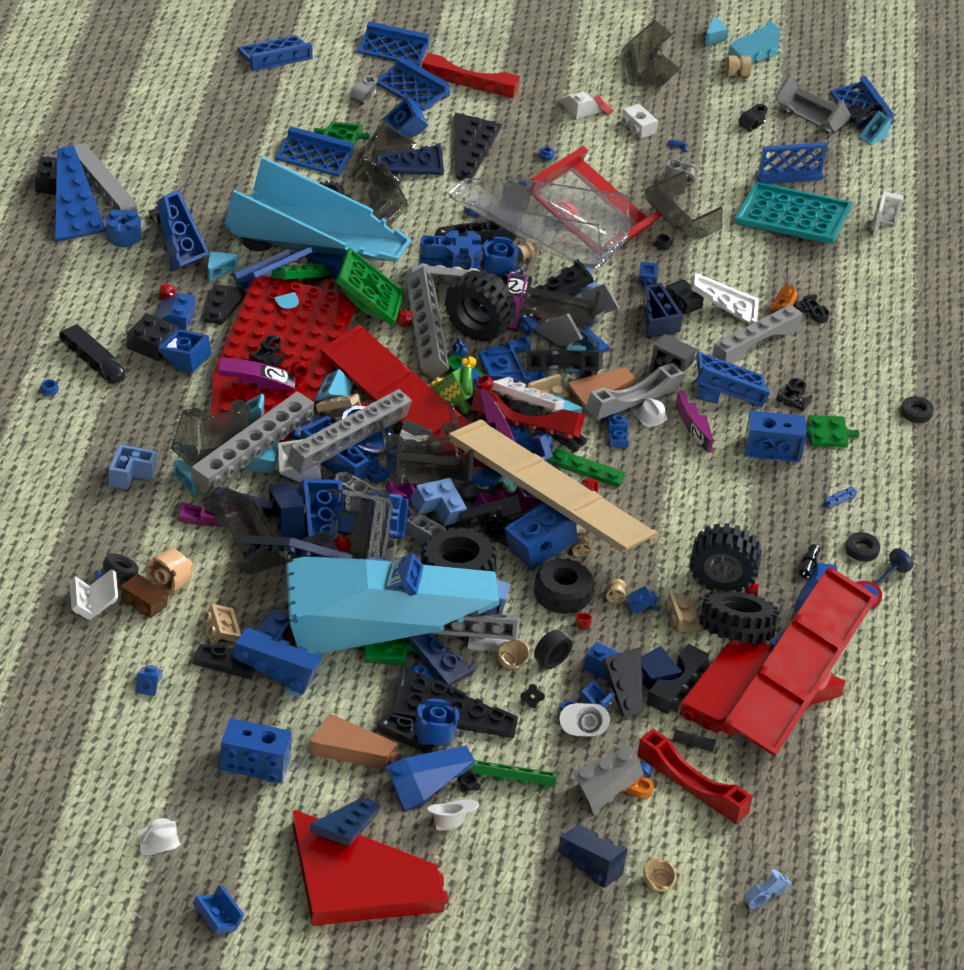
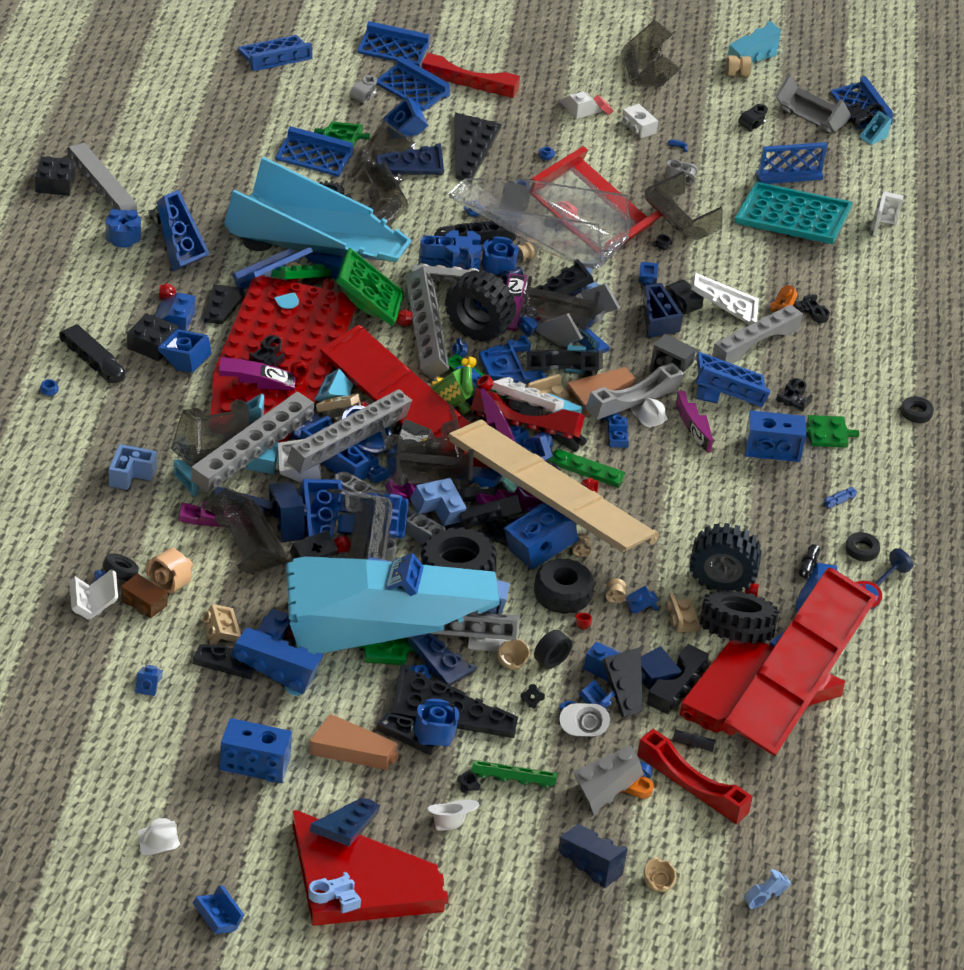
blue wing [55,145,106,242] -> none
medium azure slope [207,252,238,282] -> none
dark blue plate [241,535,352,559] -> none
blue wedge [385,745,475,811] -> none
medium azure slope [705,17,728,45] -> none
none -> light blue piece [308,872,361,913]

